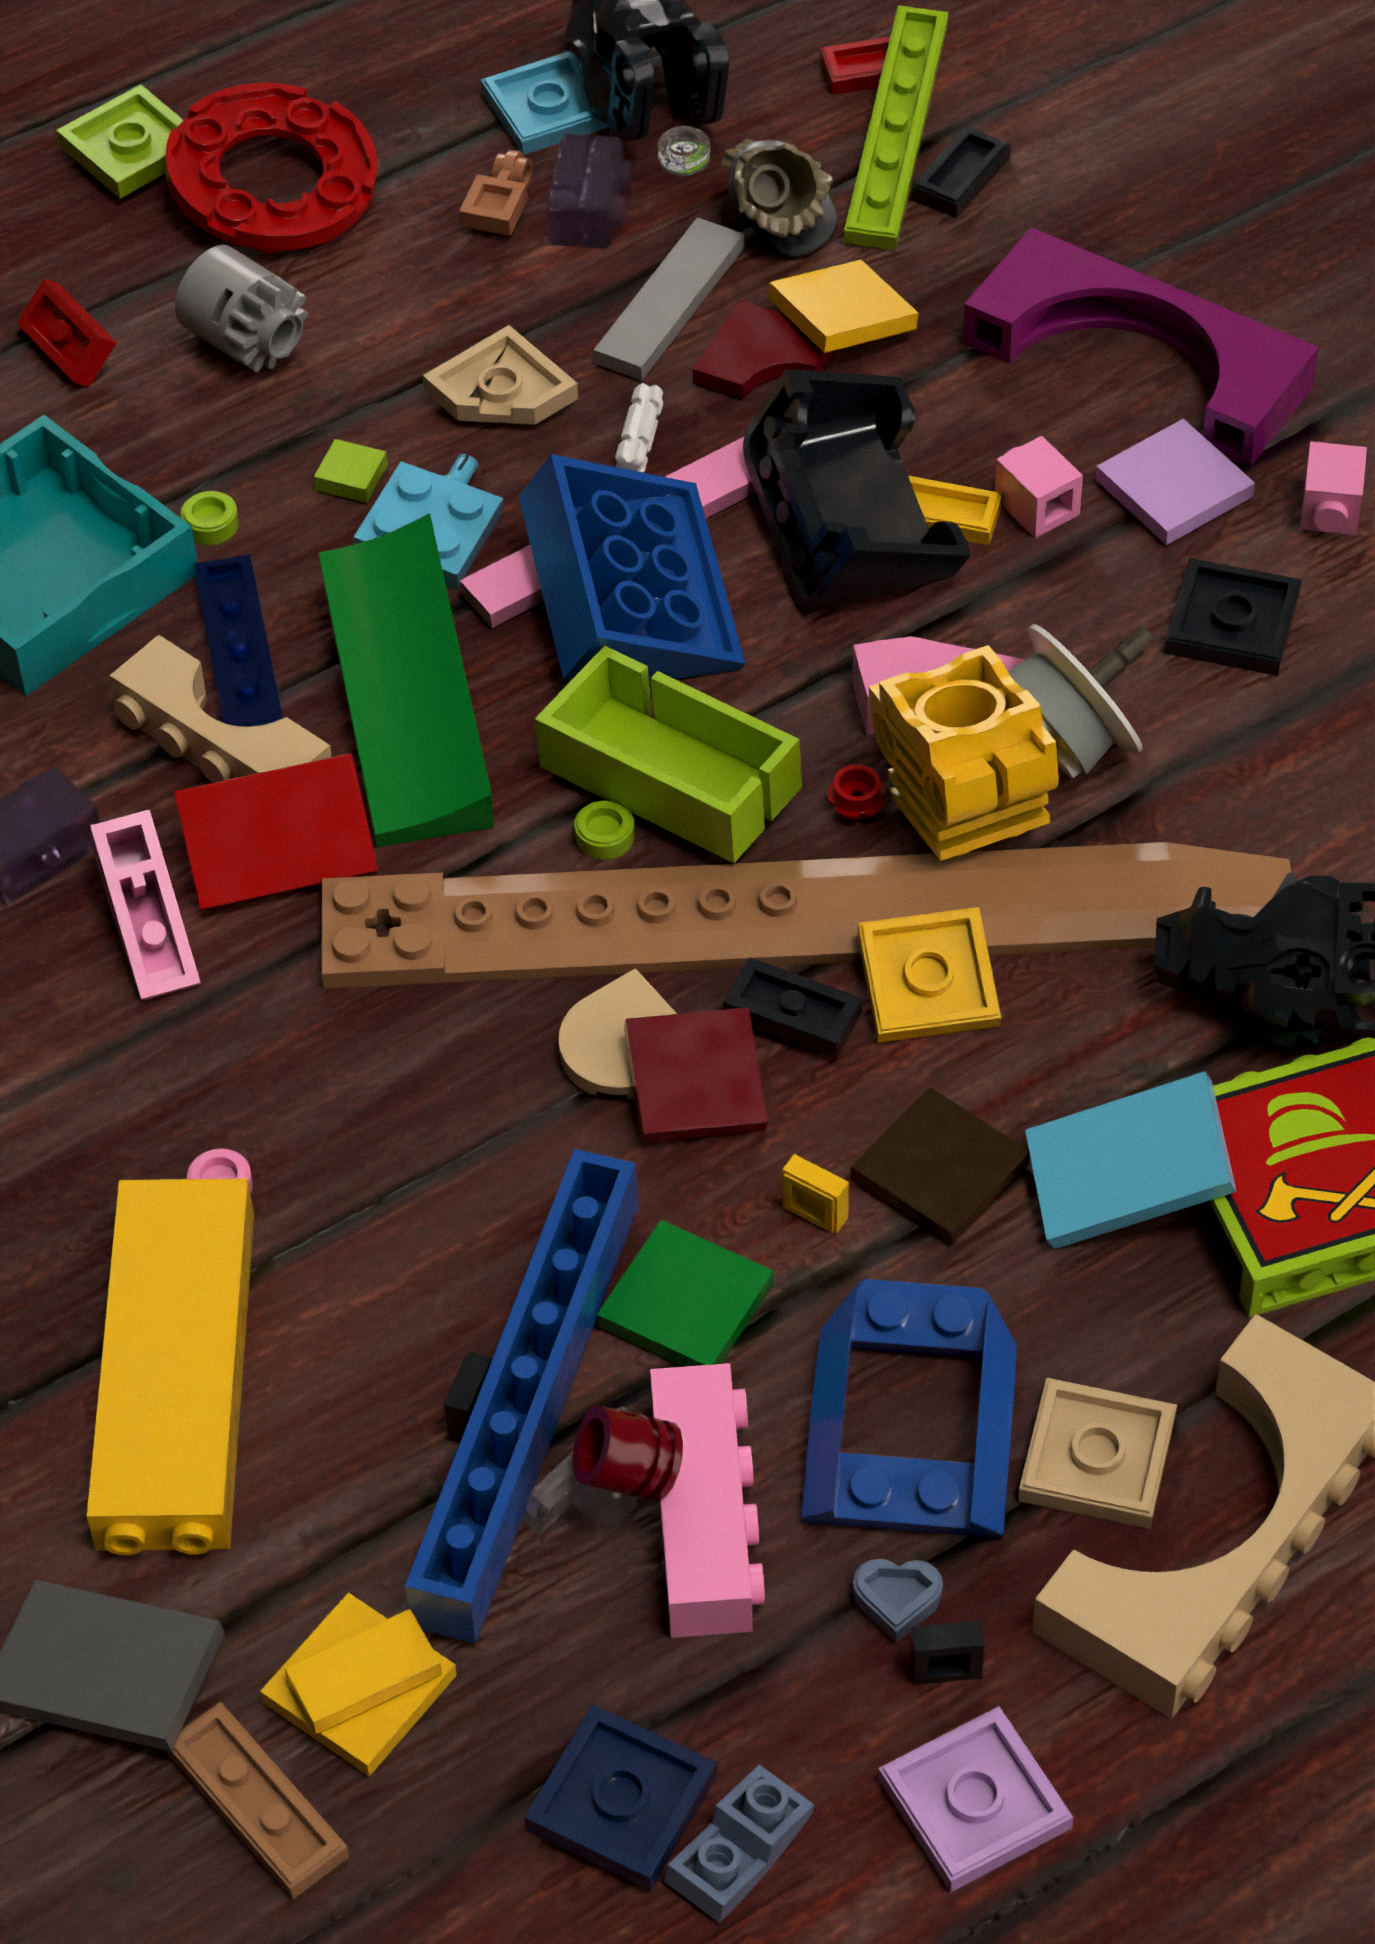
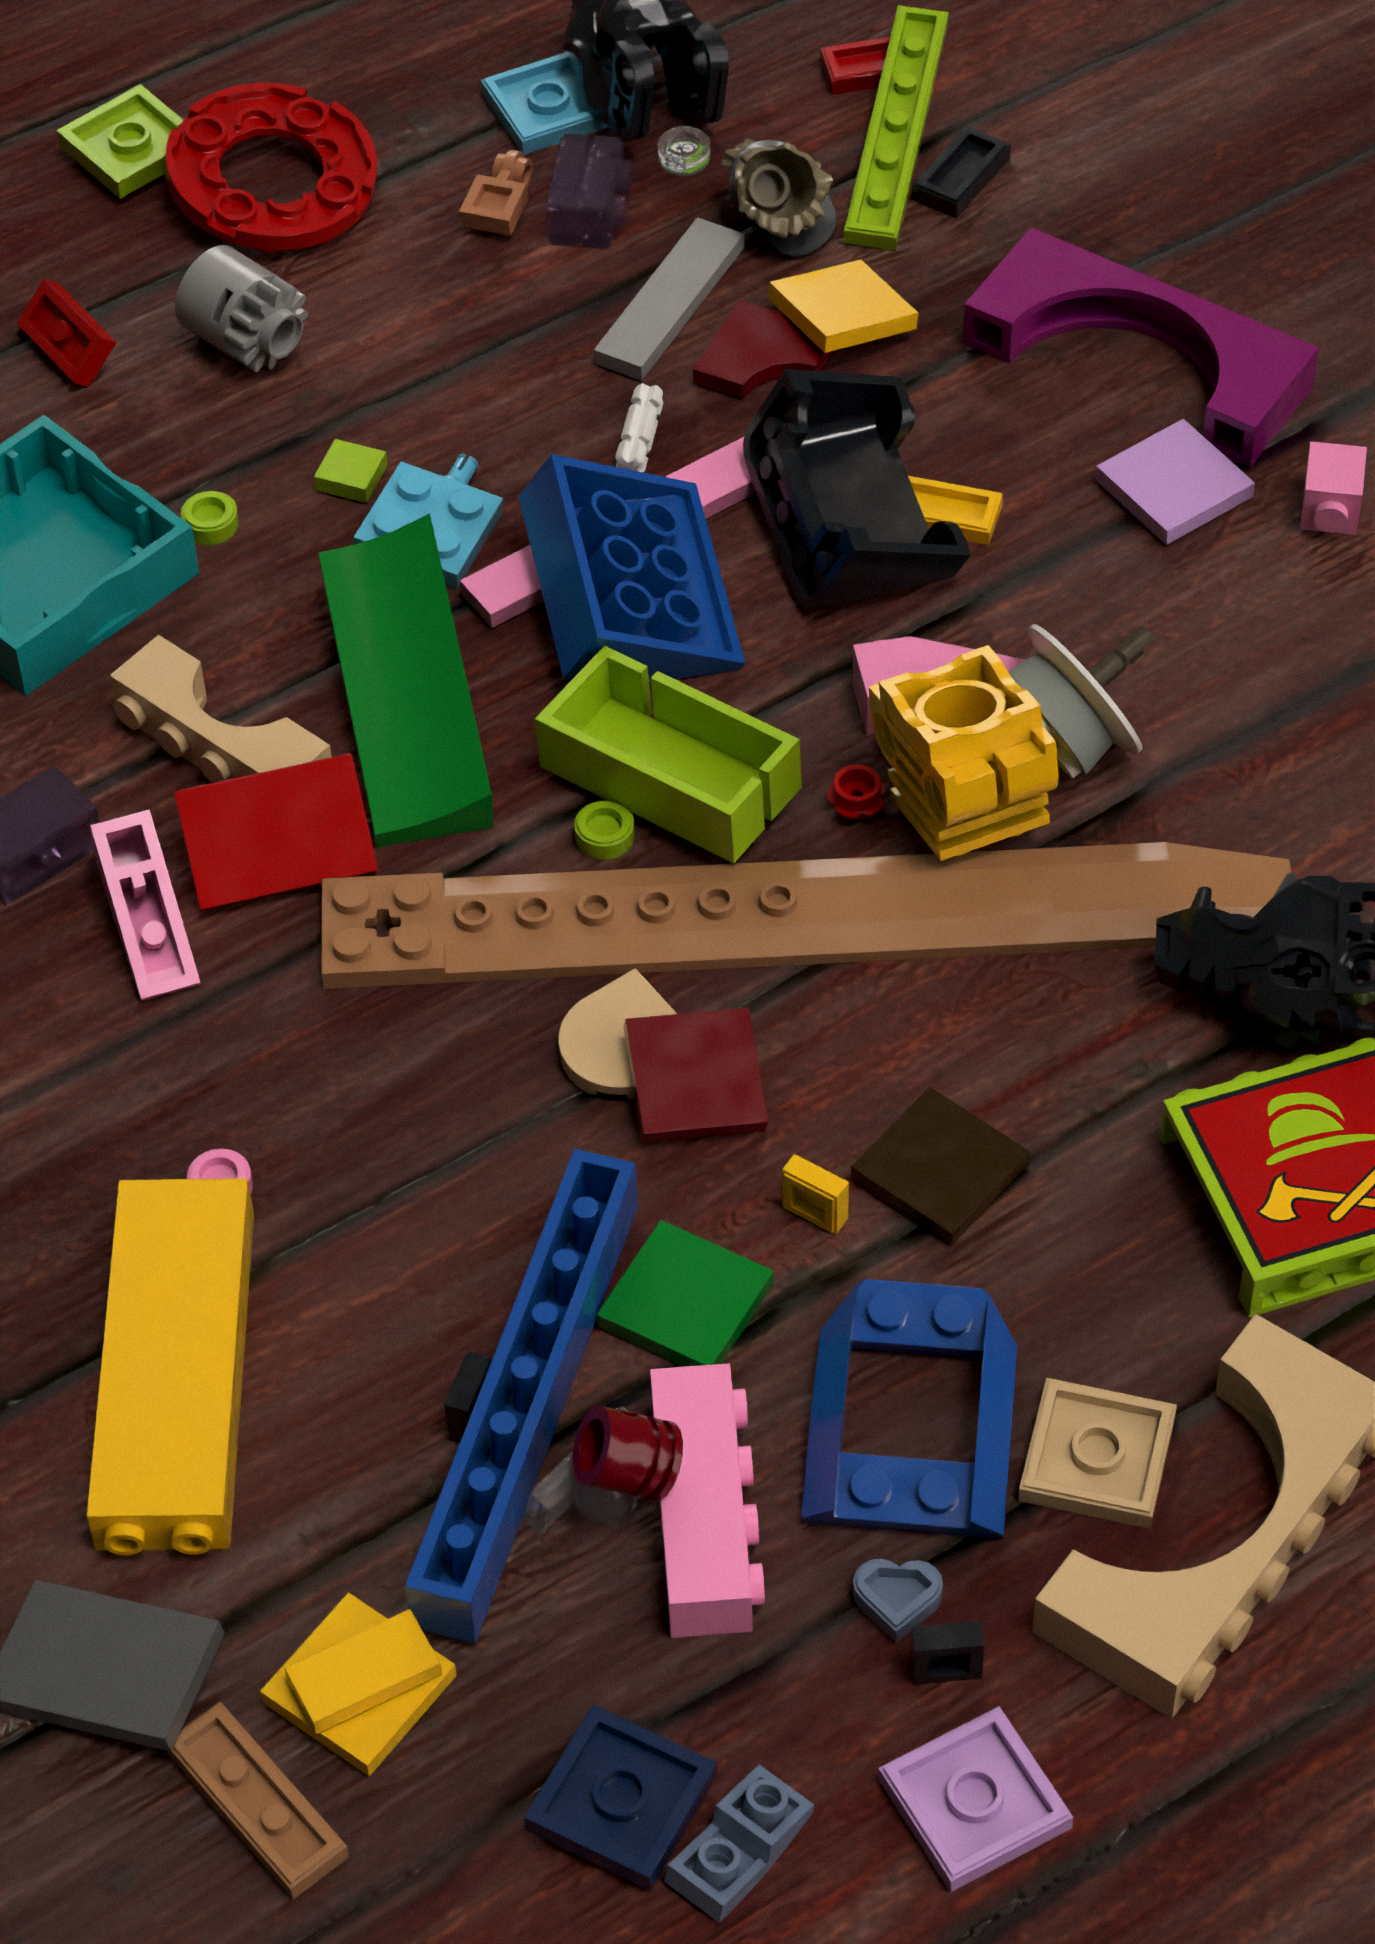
clear blue tile [194,554,283,727] -> none
tan plate [423,325,578,425] -> none
black plate [723,957,862,1058] -> none
yellow tile [857,907,1001,1043] -> none
bright pink brick [995,436,1083,538] -> none
medium azure tile [1025,1071,1237,1249] -> none
black tile [1164,558,1302,676] -> none

